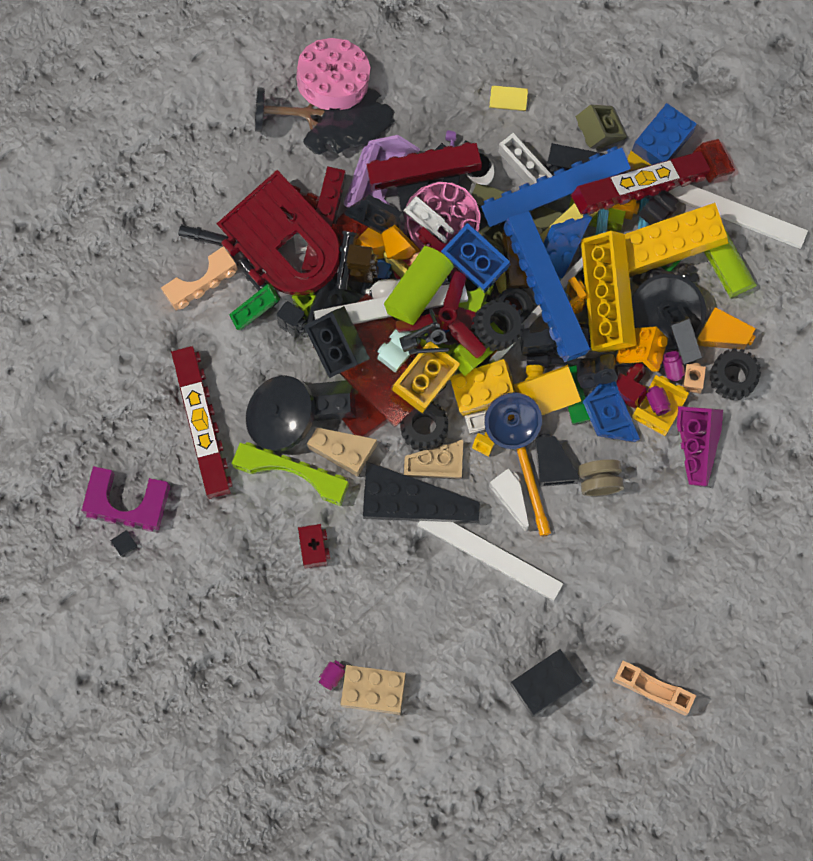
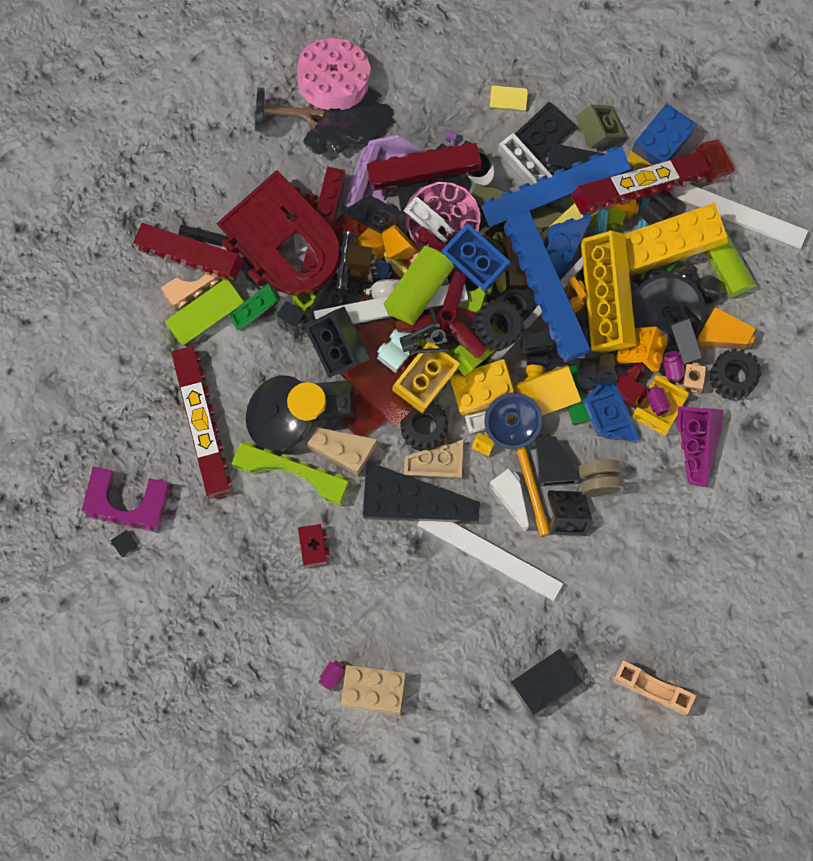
none -> dark red brick [133,223,244,281]
none -> lime brick [165,280,244,346]
none -> yellow tile [287,382,326,421]
none -> black tile [515,101,576,161]
none -> black bracket [547,490,593,536]
none -> black head [697,275,721,304]

